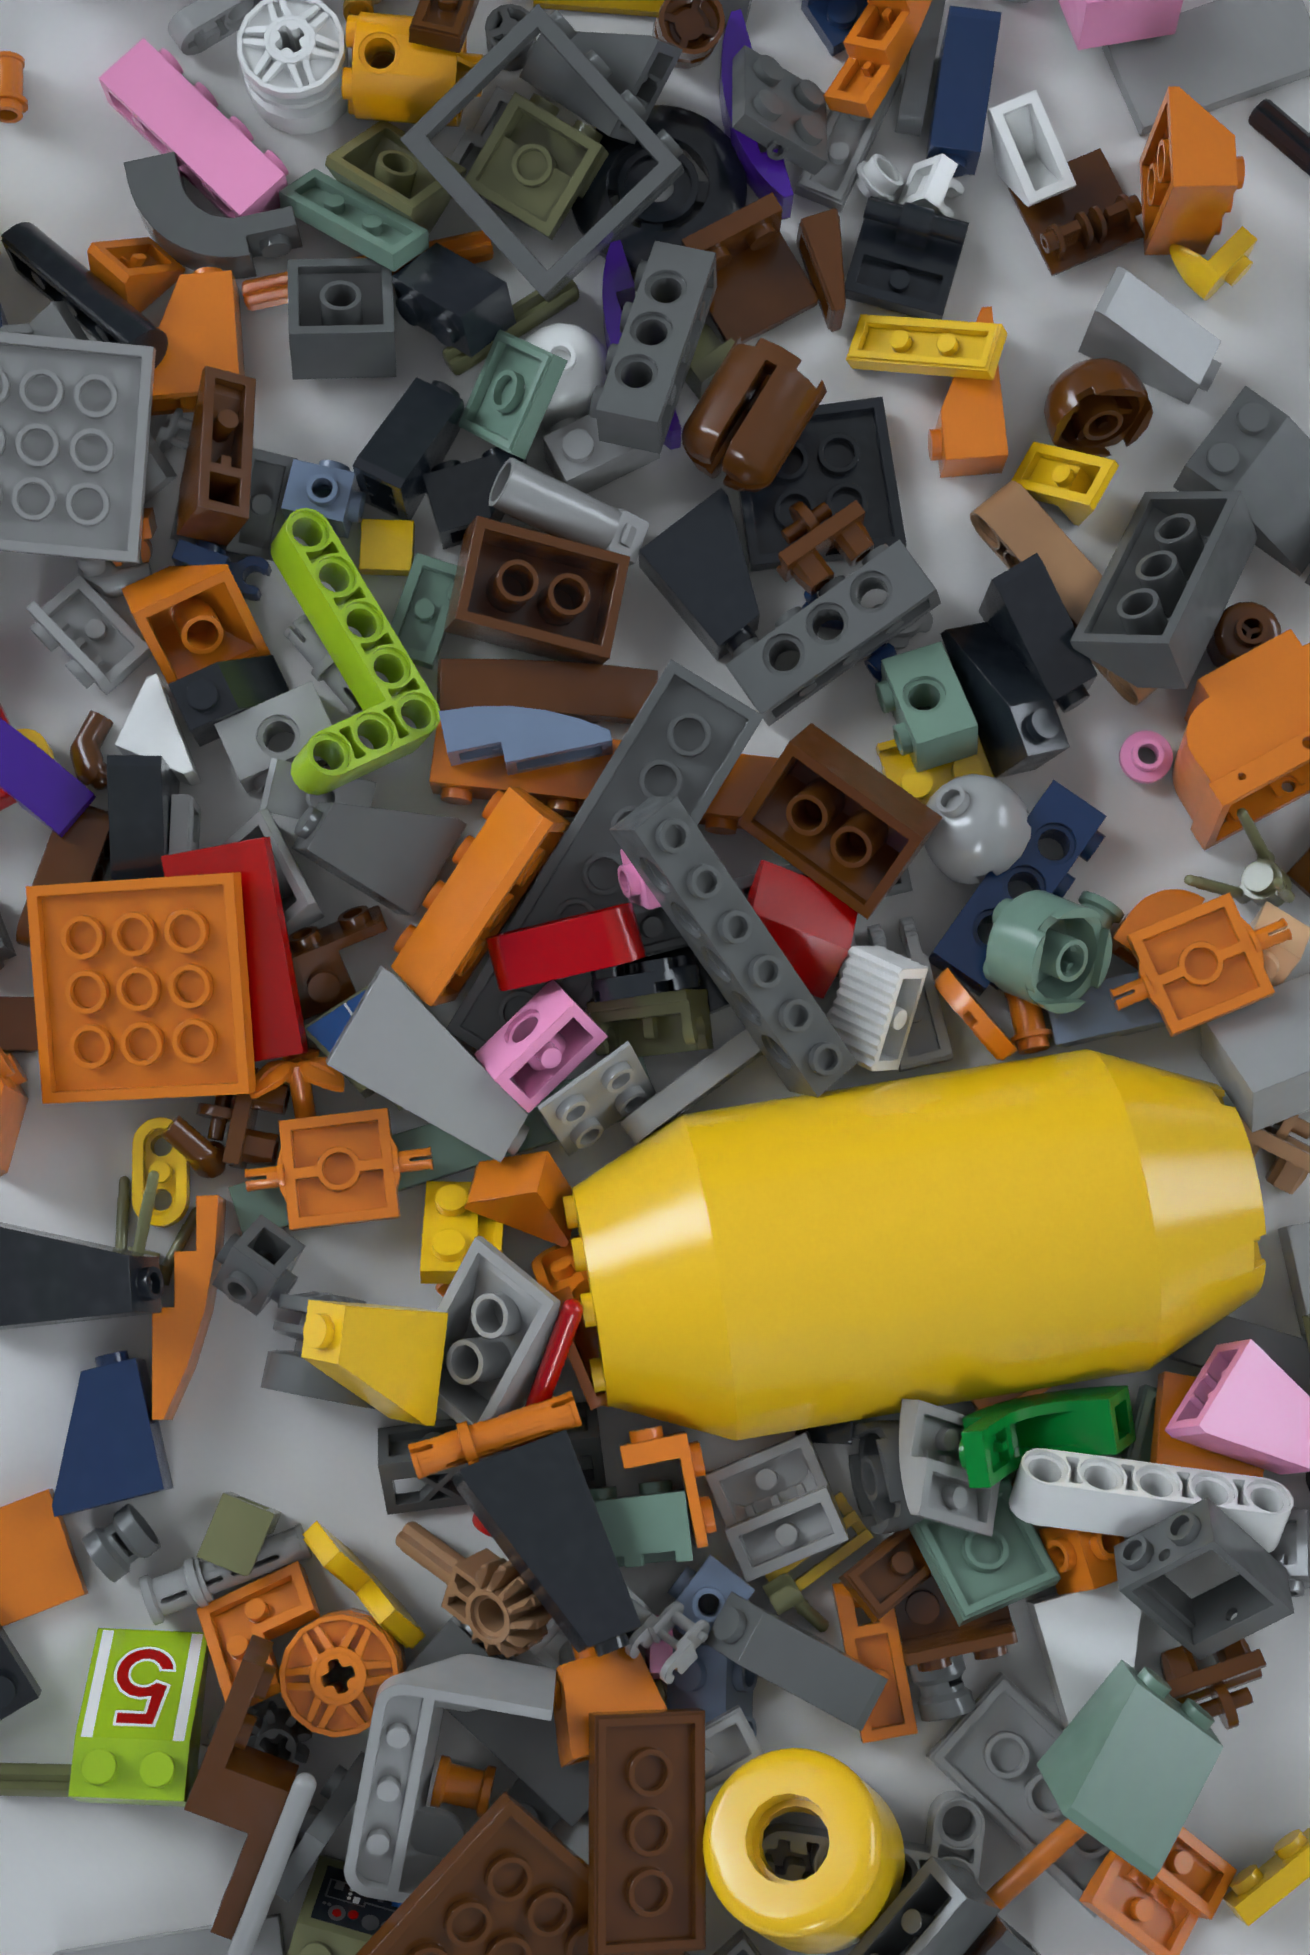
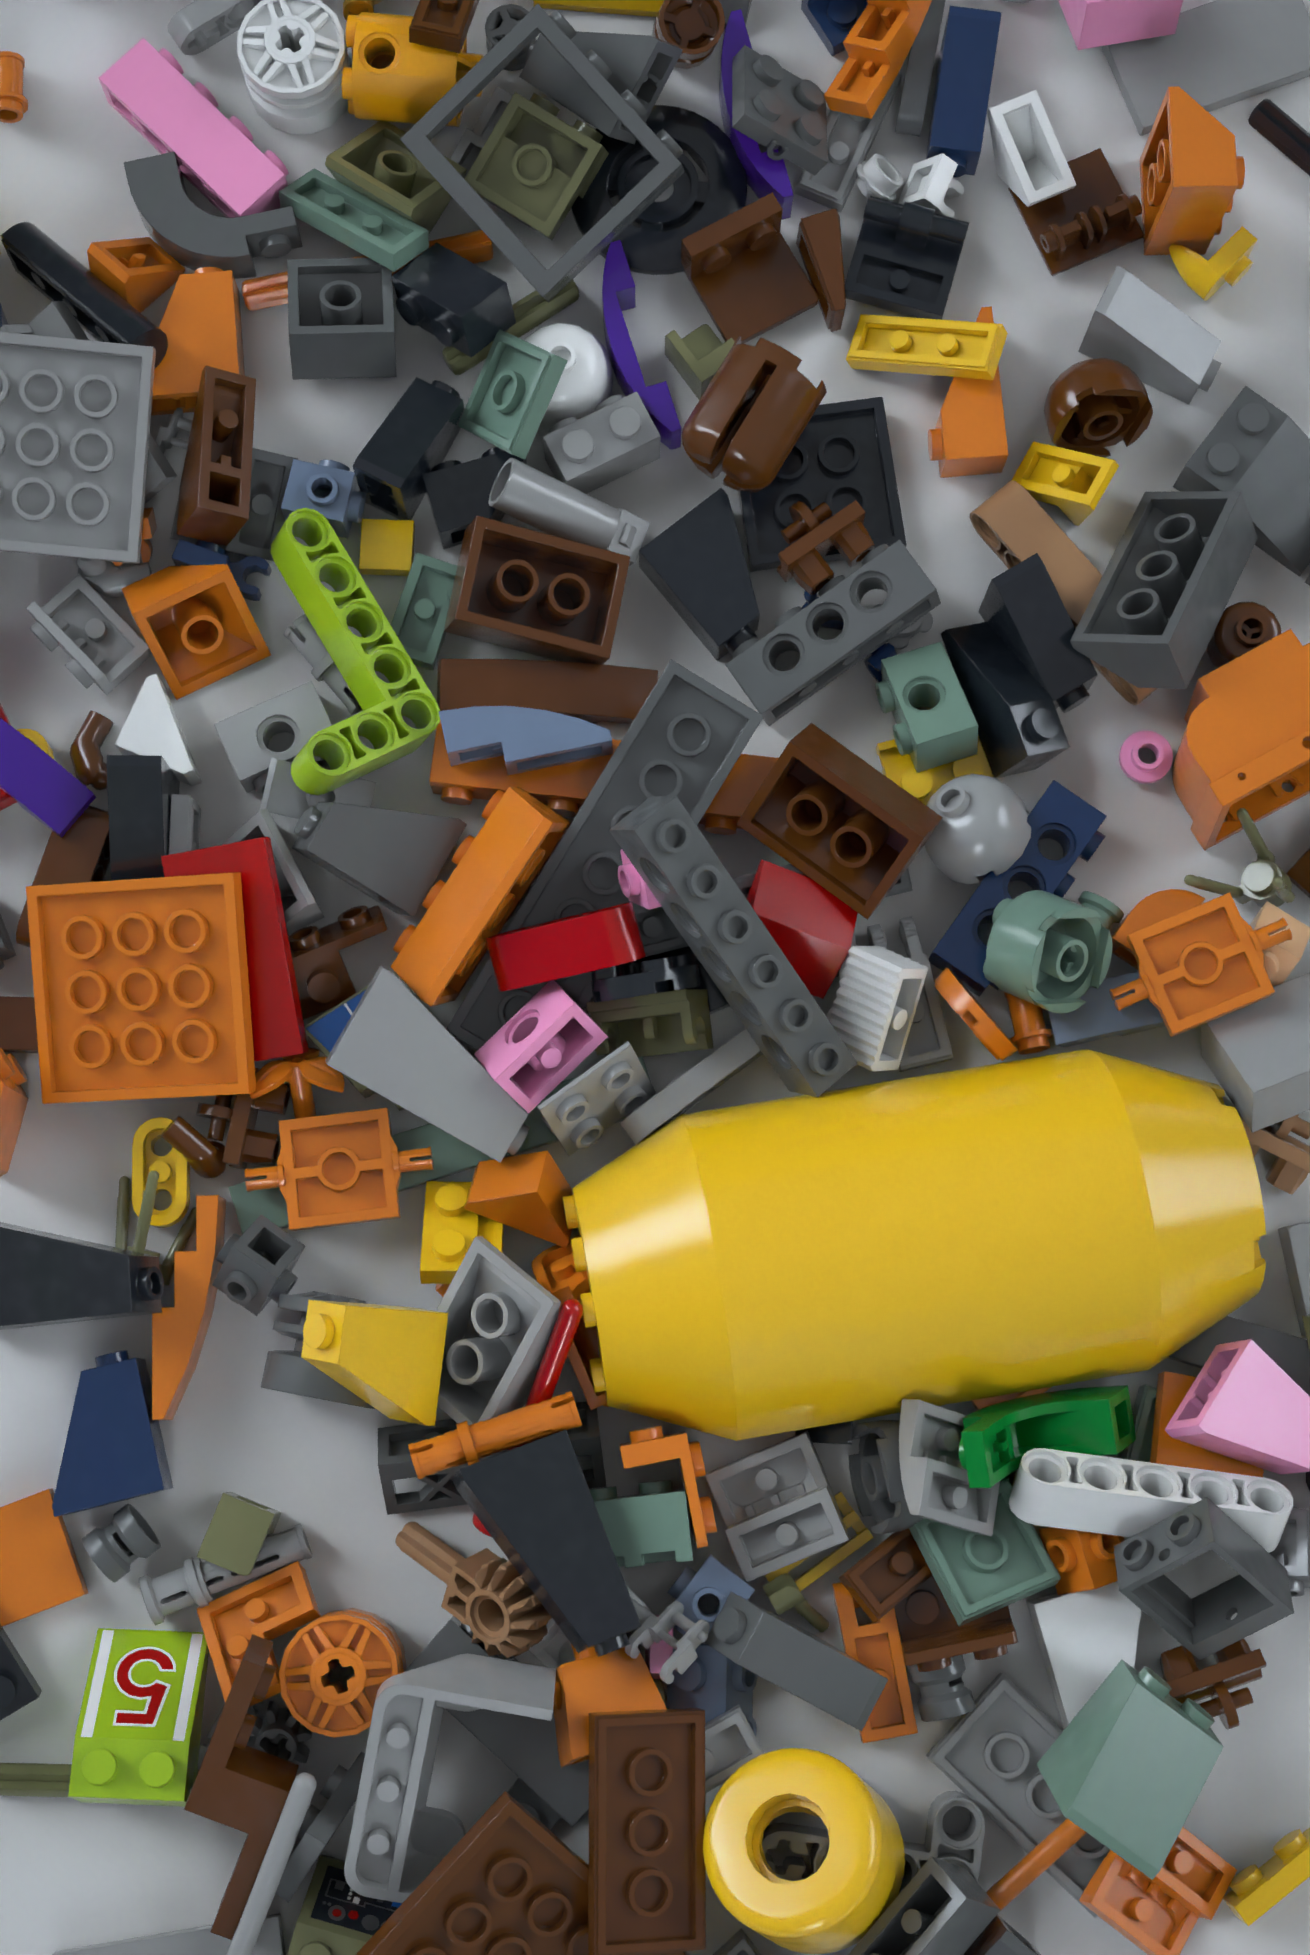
black slope [168,655,289,747] -> none
yellow tile [302,1521,426,1649] -> none
orange bush [430,1755,497,1817] -> none
dark grey brick [590,241,717,454] -> none

